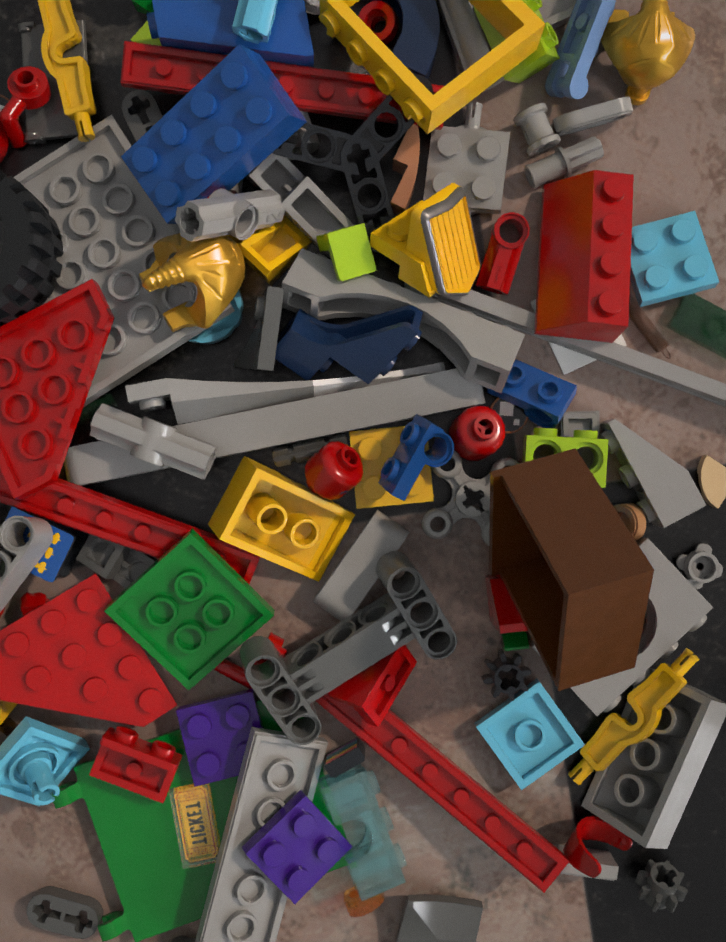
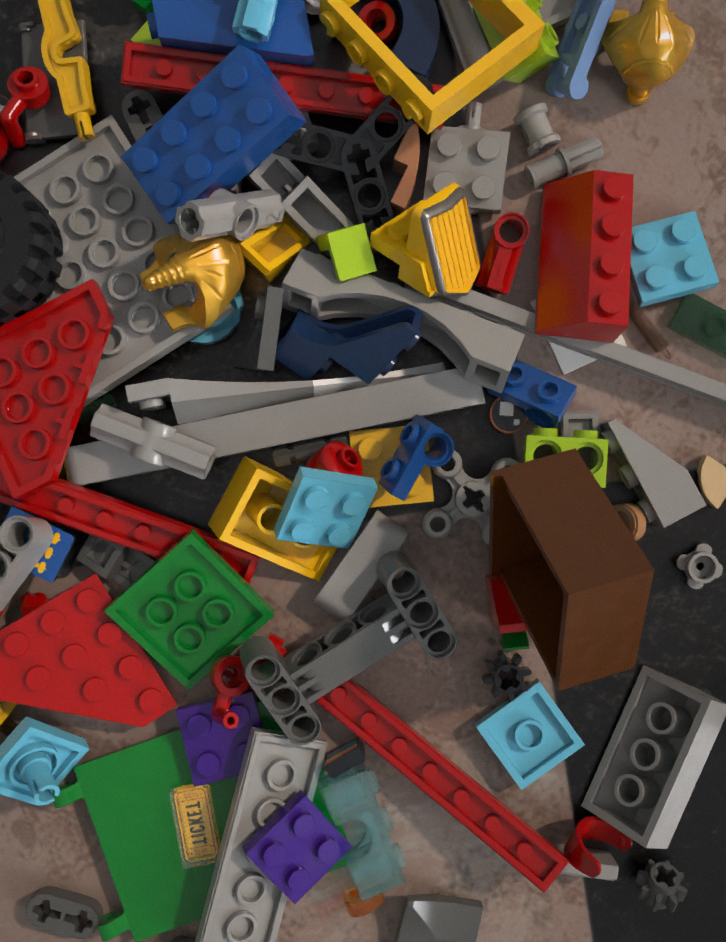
red bracket [89,726,183,803] -> none
red panel [327,645,417,728] -> none
red head [449,406,505,461] -> none
light grey arch [528,537,713,716] -> none
light grey tile [553,96,633,136] -> none
yellow piece [568,648,700,785] -> none
none -> red plate [210,655,250,729]
none -> medium azure plate [273,466,378,549]

